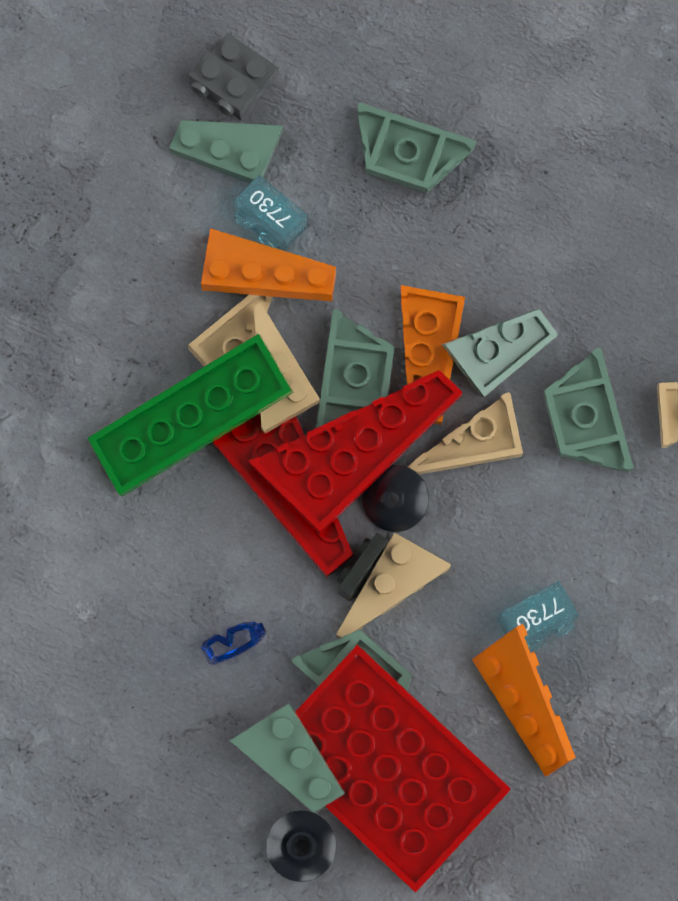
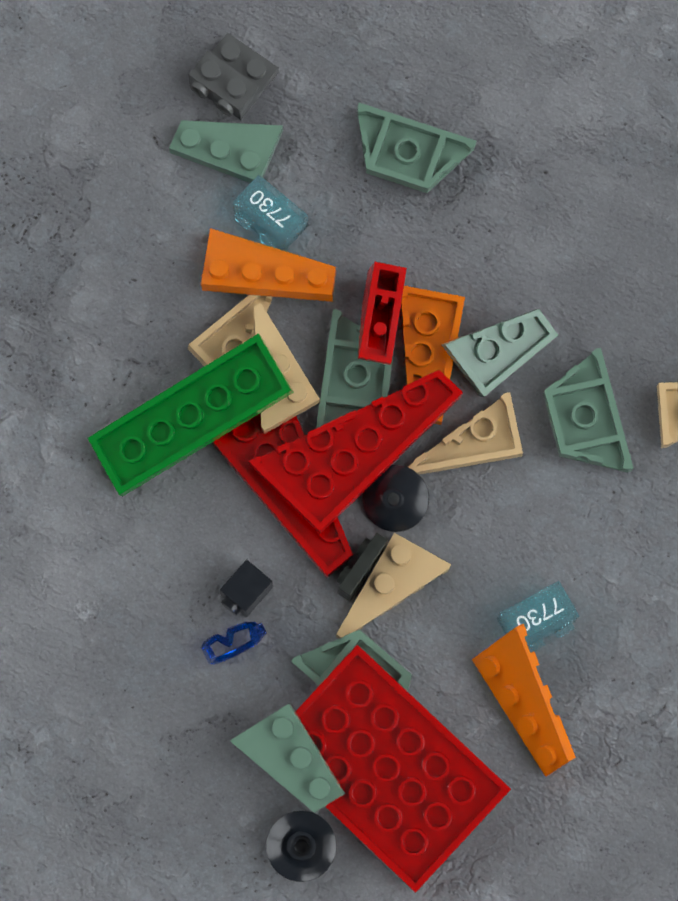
none -> black brick [220,559,273,618]
none -> red slope [358,261,407,365]

